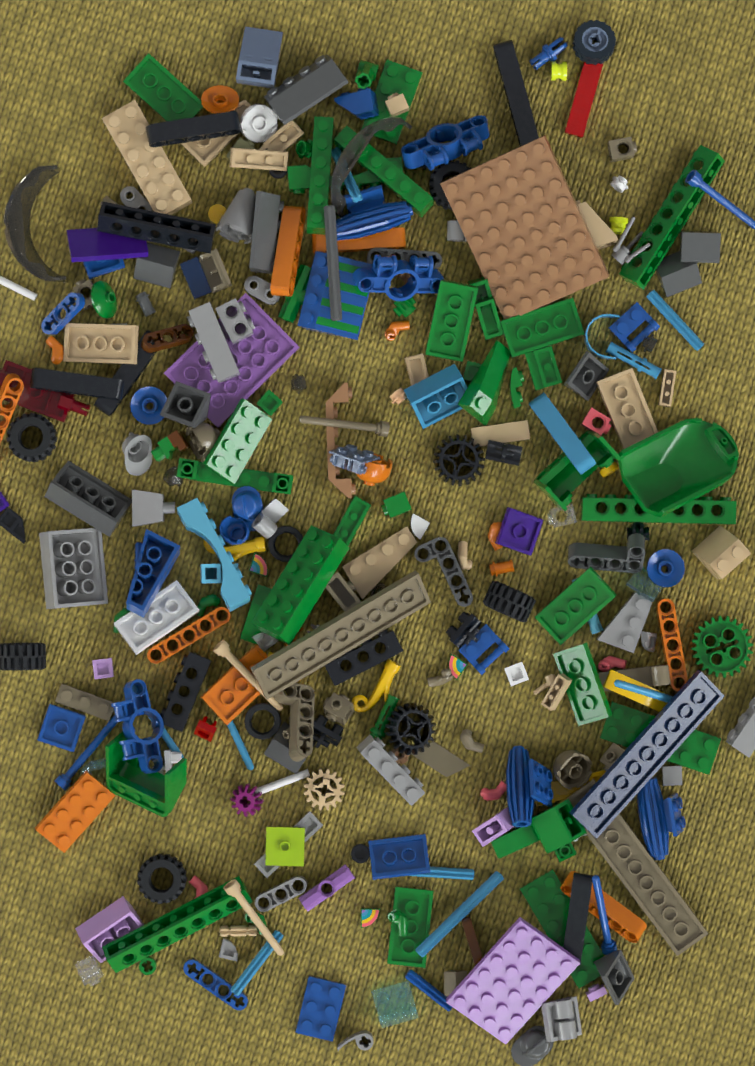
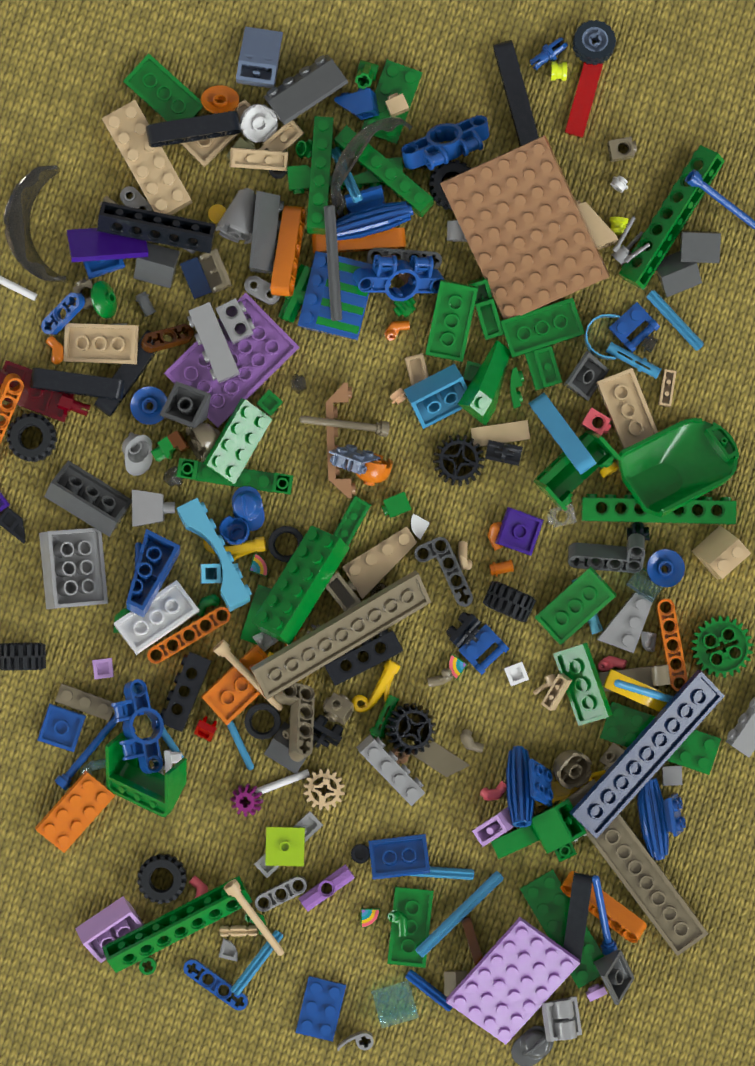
clear brick [75,955,103,987] -> none
light grey panel [252,499,289,539] -> none

